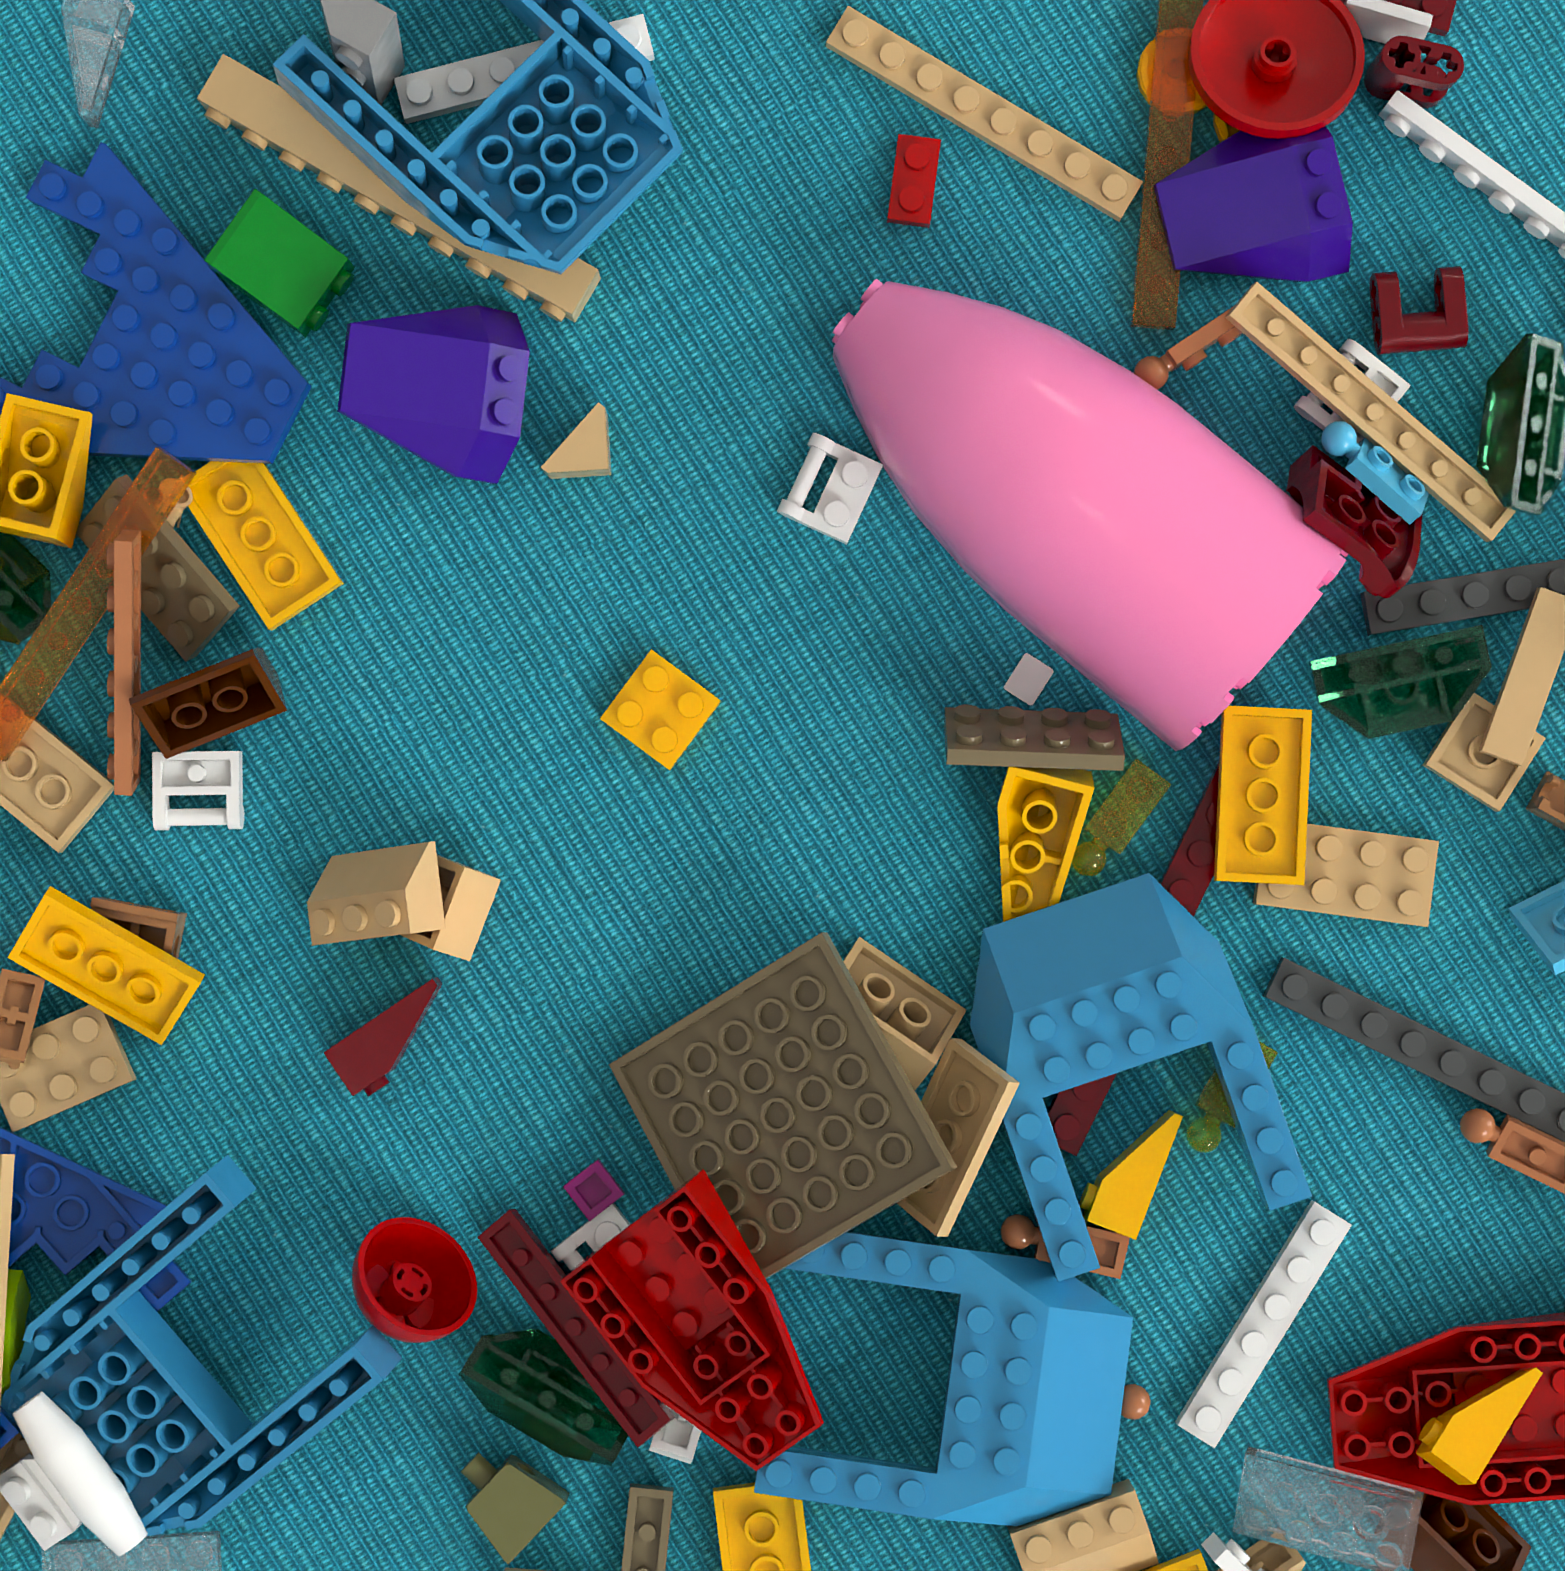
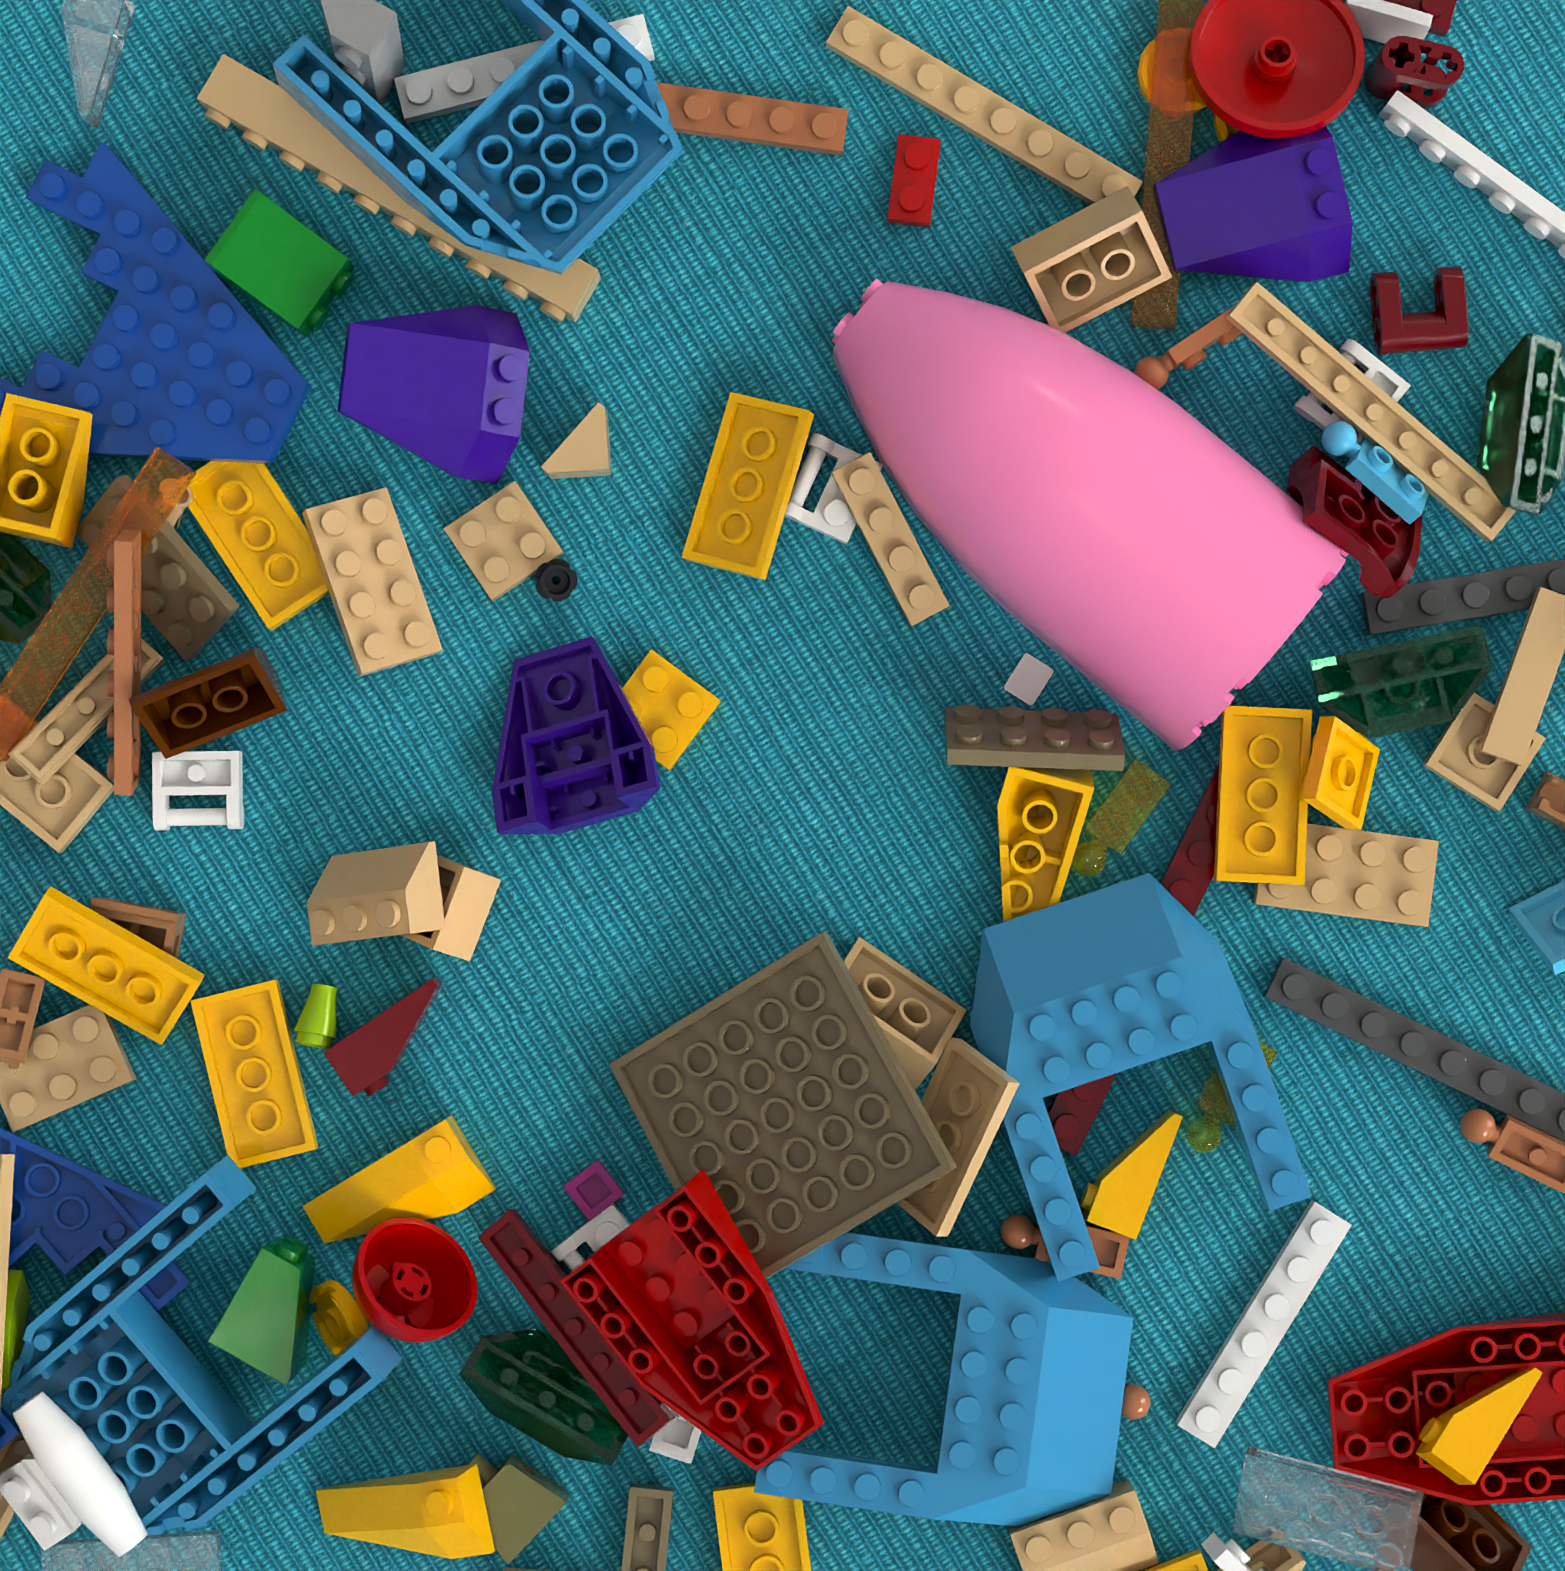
none -> tan tile [8,638,165,786]
none -> yellow plate [190,979,319,1168]
none -> green slope [208,1235,315,1386]
none -> lime cone [293,983,338,1049]
none -> tan plate [302,487,443,677]
none -> yellow wedge [302,1115,496,1243]
none -> yellow tile [309,1279,369,1355]
none -> yellow wedge [316,1464,495,1559]
none -> tan plate [443,481,564,602]
none -> dark purple wedge [492,636,660,835]
none -> black plate [535,559,578,602]
none -> nougat plate [656,82,849,156]
none -> yellow plate [682,392,814,580]
none -> tan plate [830,452,950,626]
none -> tan slope [1010,186,1172,333]
none -> yellow plate [1301,716,1380,830]

